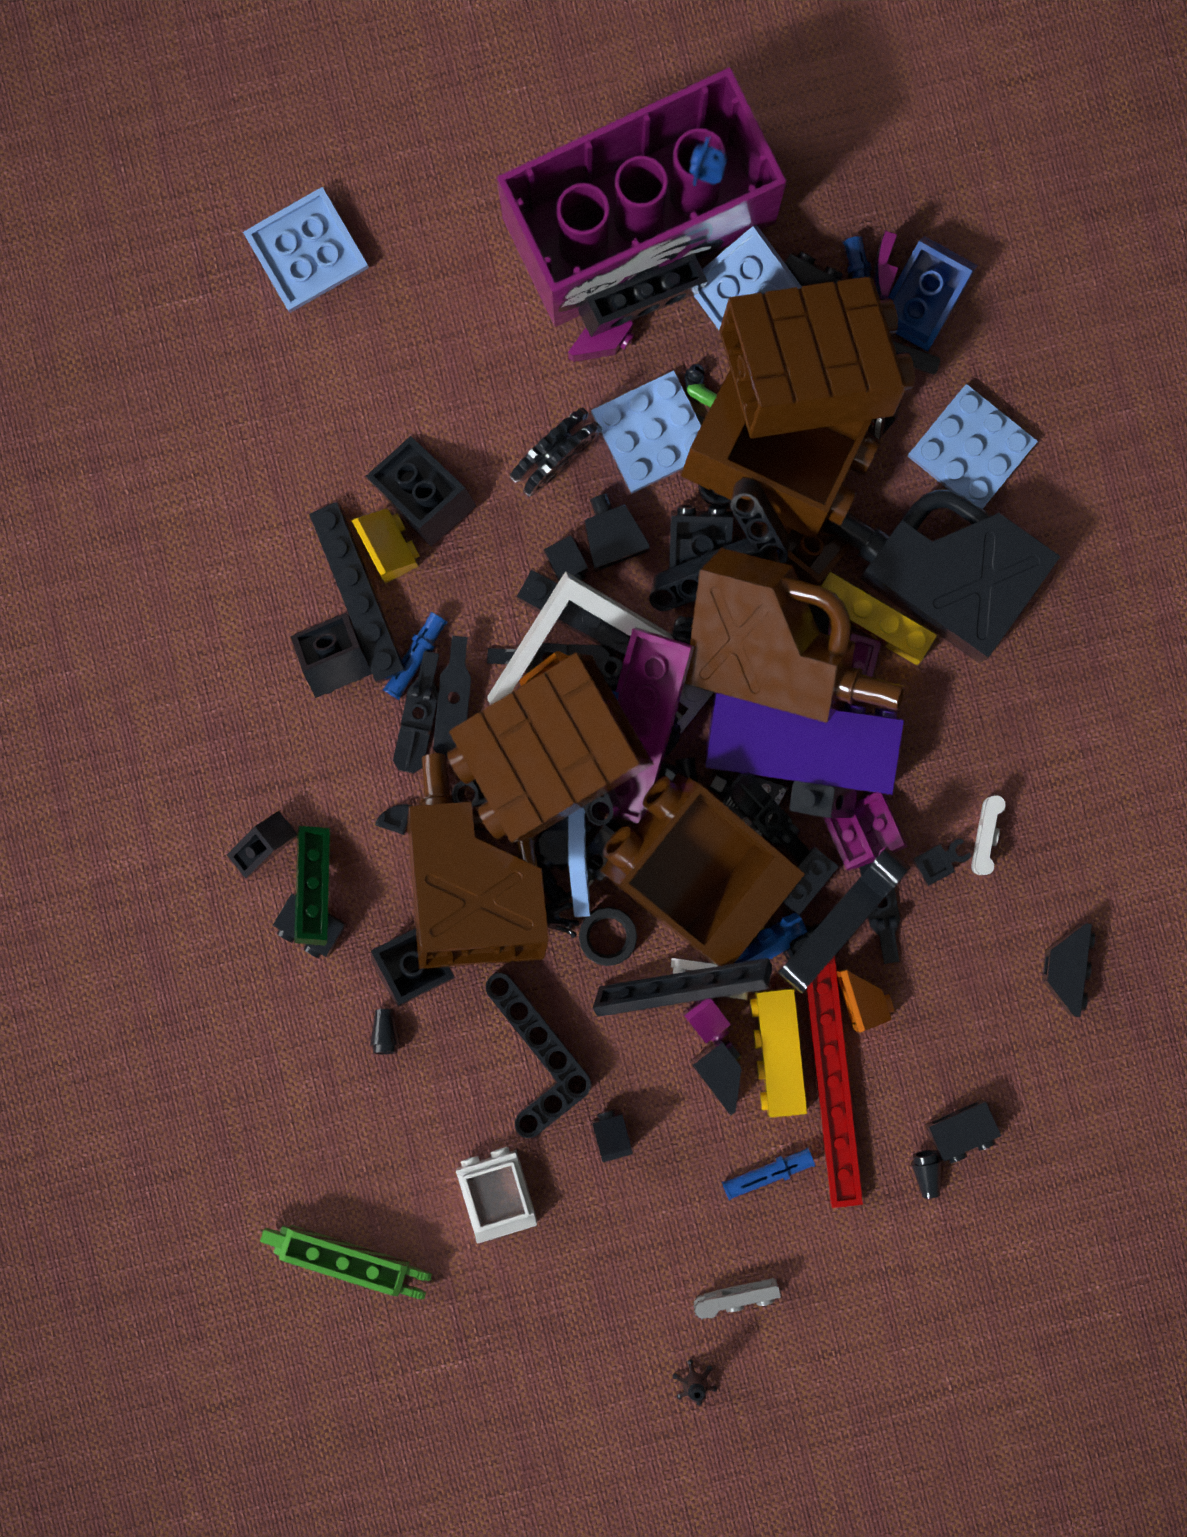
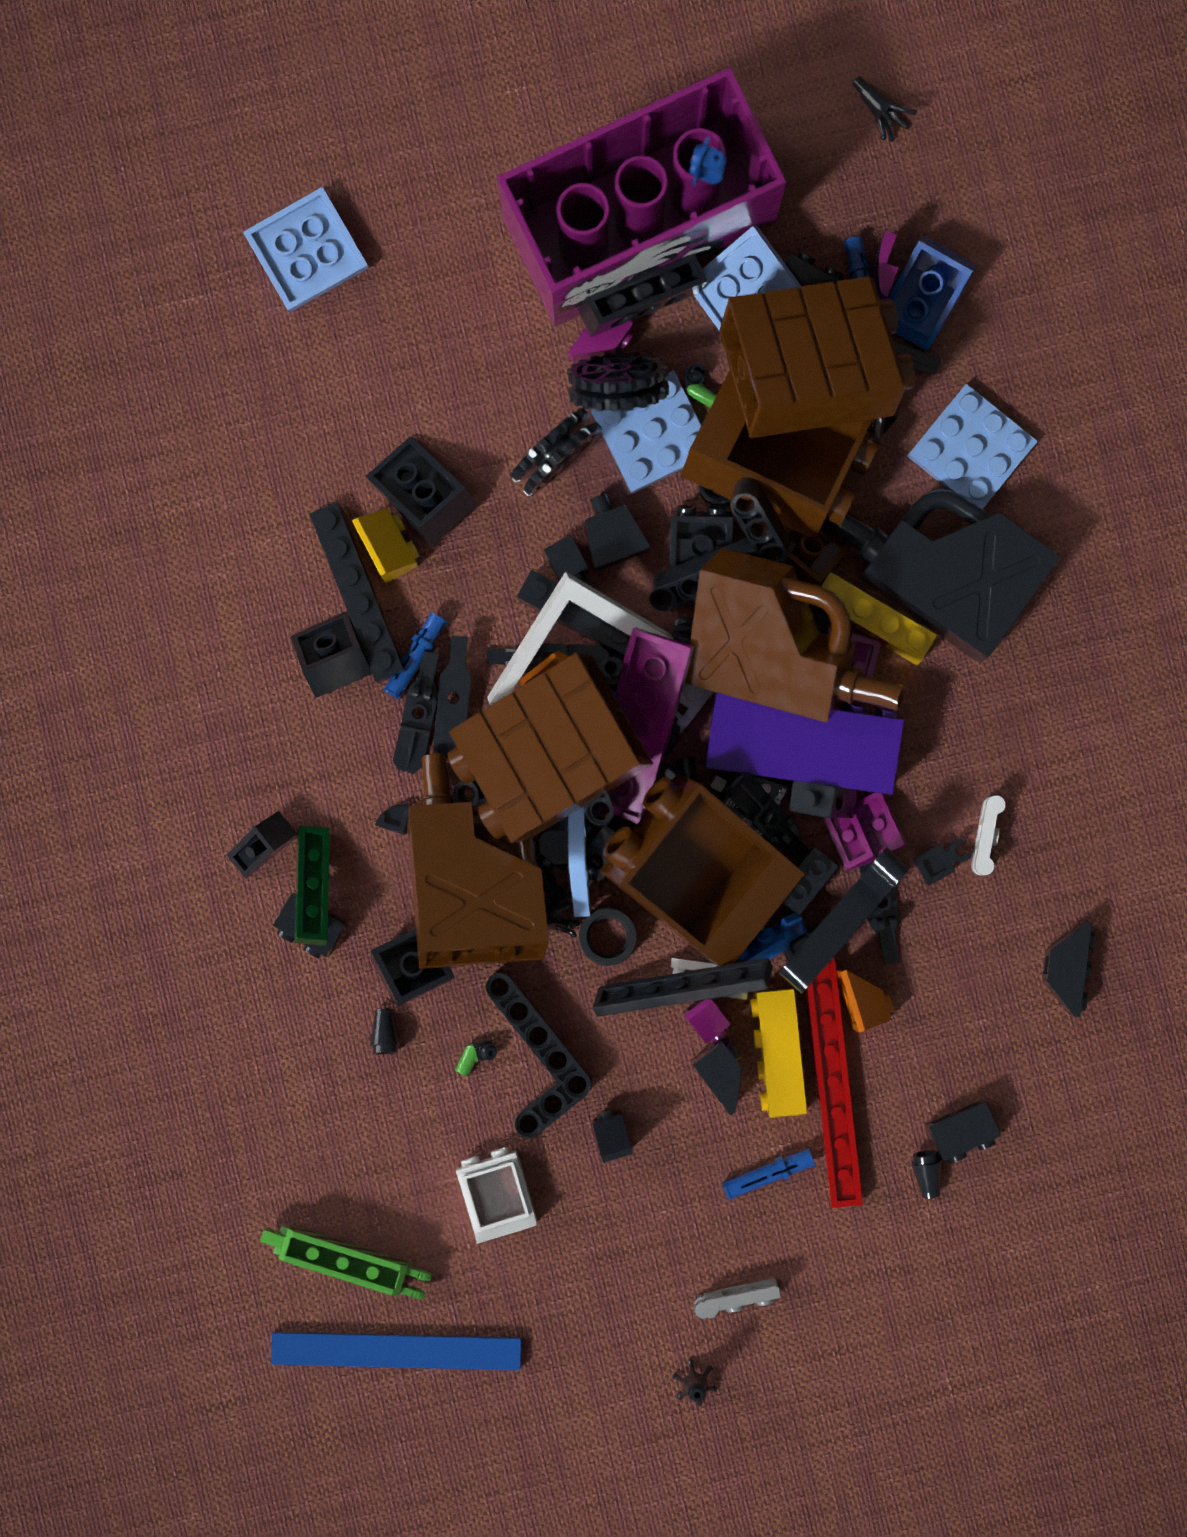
none -> blue tile [271,1331,521,1370]
none -> arm [455,1040,497,1077]
none -> black piece [567,352,669,412]
none -> black piece [852,76,917,142]

